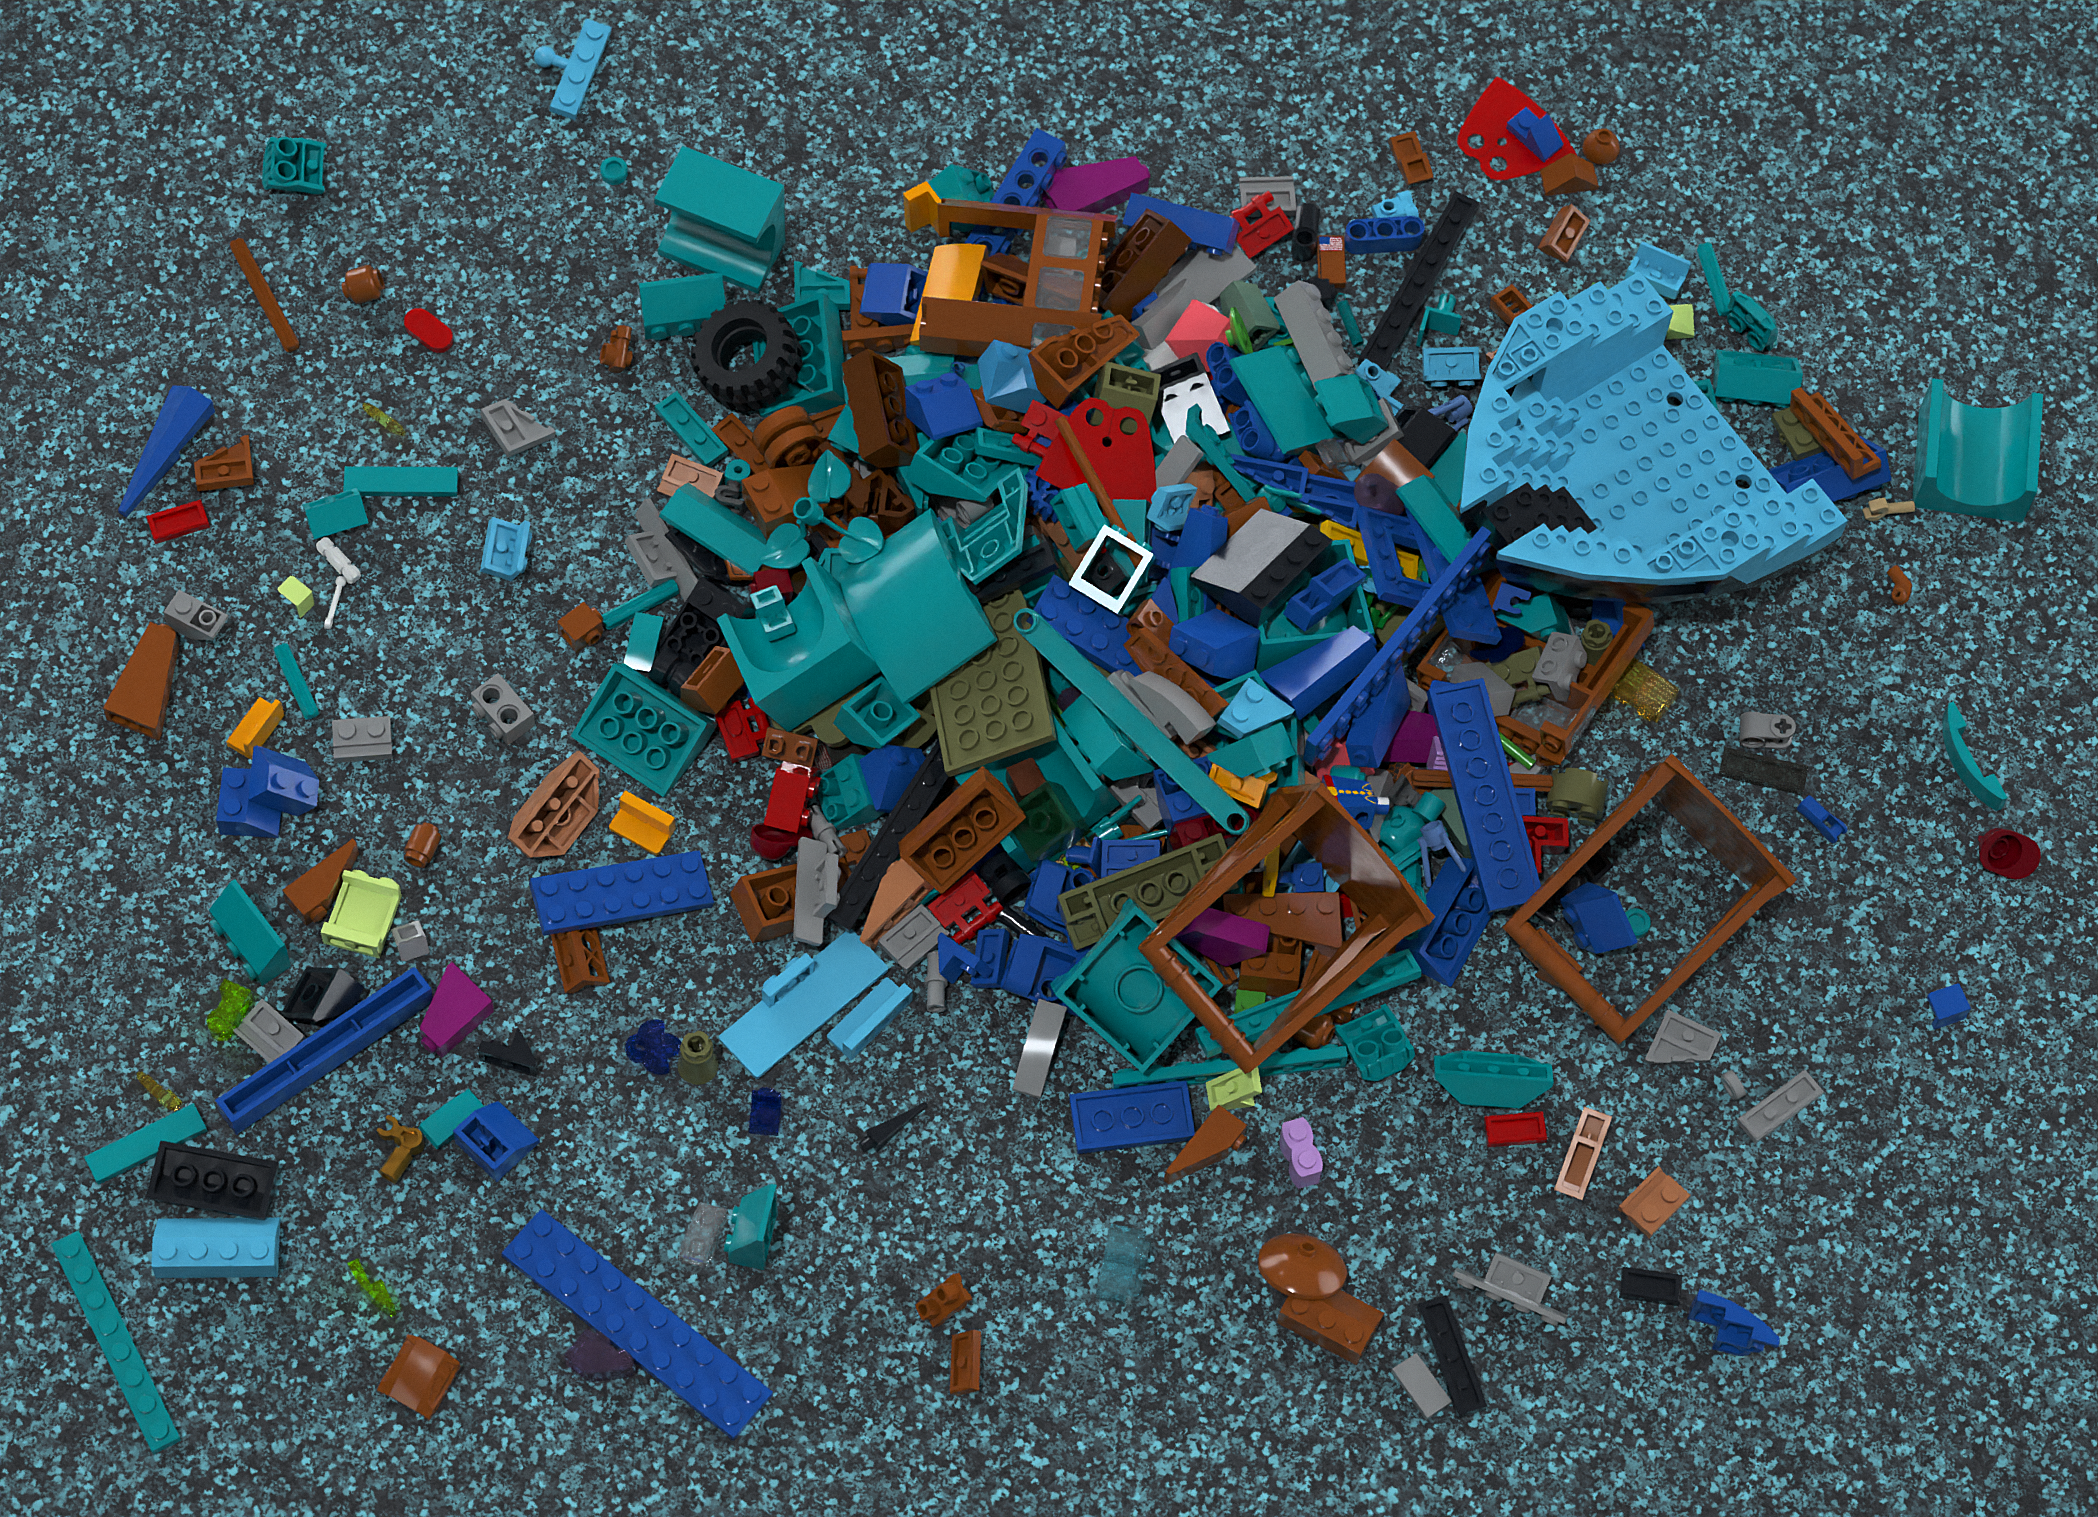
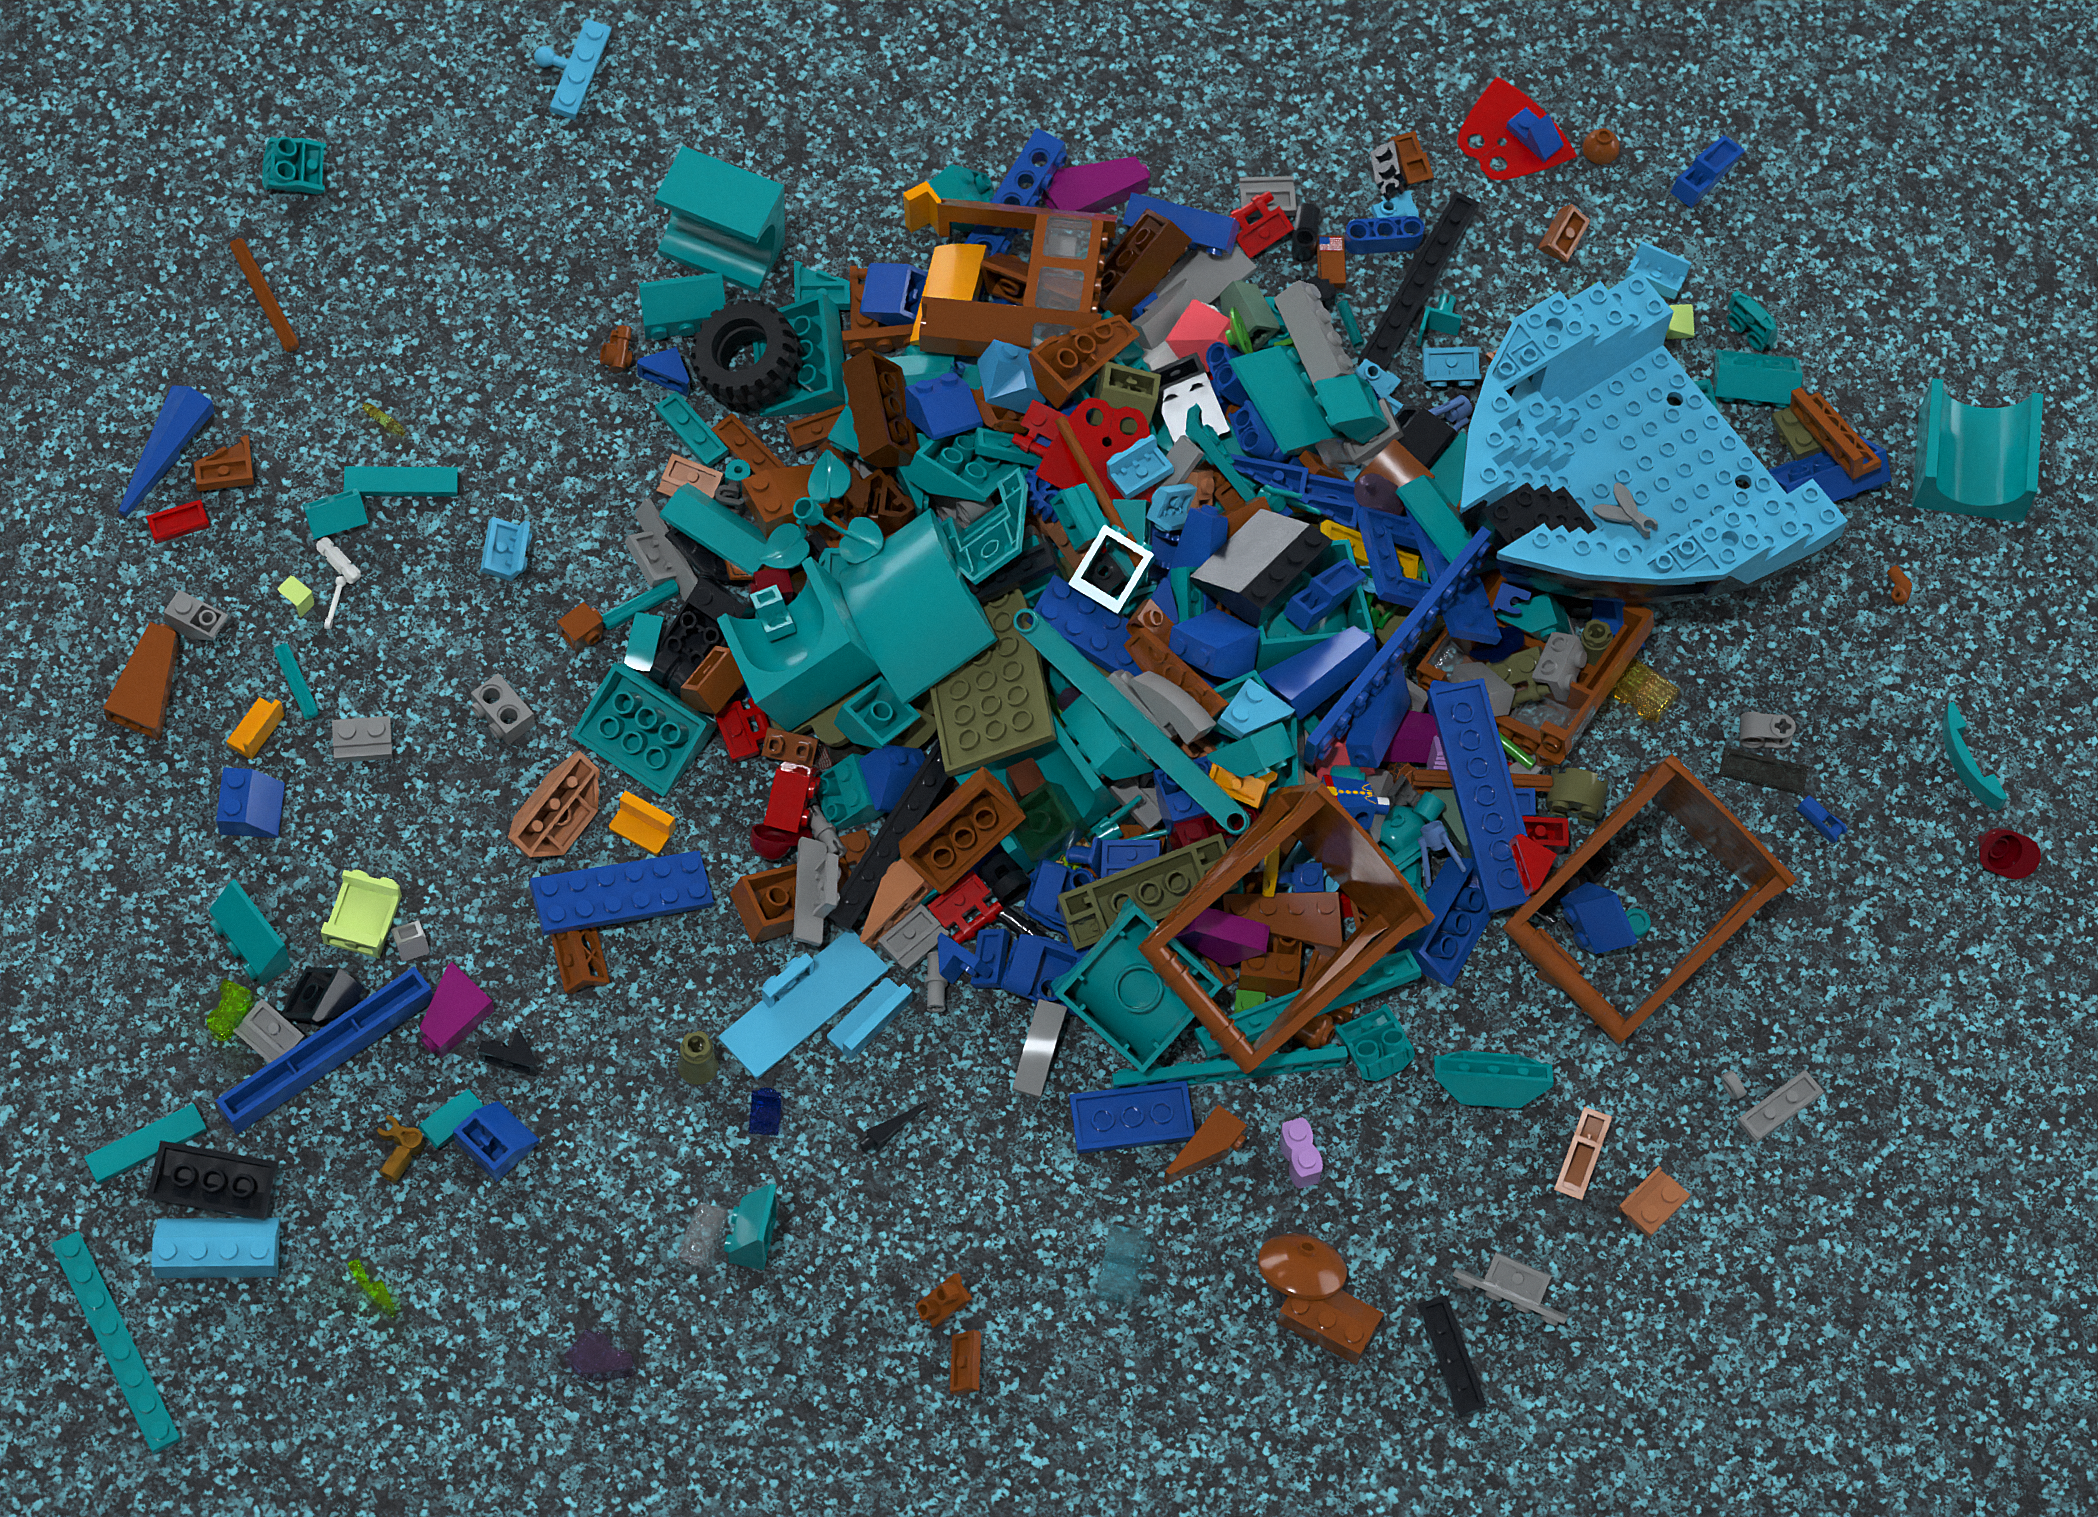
clear yellow piece [136,1071,182,1111] -> none
blue slope [248,745,319,817] -> none
dark orange slope [282,839,359,926] -> none
dark orange head [341,264,385,304] -> none
dark orange slope [377,1334,461,1421] -> none
red tile [404,308,453,353] -> none
dark orange brick [404,822,442,868] -> none
light grey wing [480,399,556,457] -> none
blue plate [501,1209,773,1441] -> none
teal tile [600,157,628,185] -> none
clear blue plate [624,1019,682,1075] -> none
dark orange wheel [752,406,825,469] -> none
yellowish green slope [1206,1066,1262,1111] -> none
light grey tile [1391,1353,1452,1421] -> none
red tile [1483,1111,1547,1148] -> none
dark orange slope [1489,284,1533,326] -> none
dark orange slope [1540,153,1599,196] -> none
black tile [1619,1266,1682,1306] -> none
light grey wing [1644,1010,1722,1064] -> none
blue slope [1687,1289,1780,1357] -> none
teal axle [1697,242,1732,317] -> none
tan bar [1862,498,1915,521] -> none
blue panel [1927,983,1971,1030] -> none
none -> blue slope [637,347,690,397]
none -> medium azure bracket [1106,434,1174,500]
none -> plate [1370,140,1405,201]
none -> red slope [1509,834,1557,897]
none -> light grey piece [1592,483,1658,538]
none -> blue slope [1670,135,1745,208]

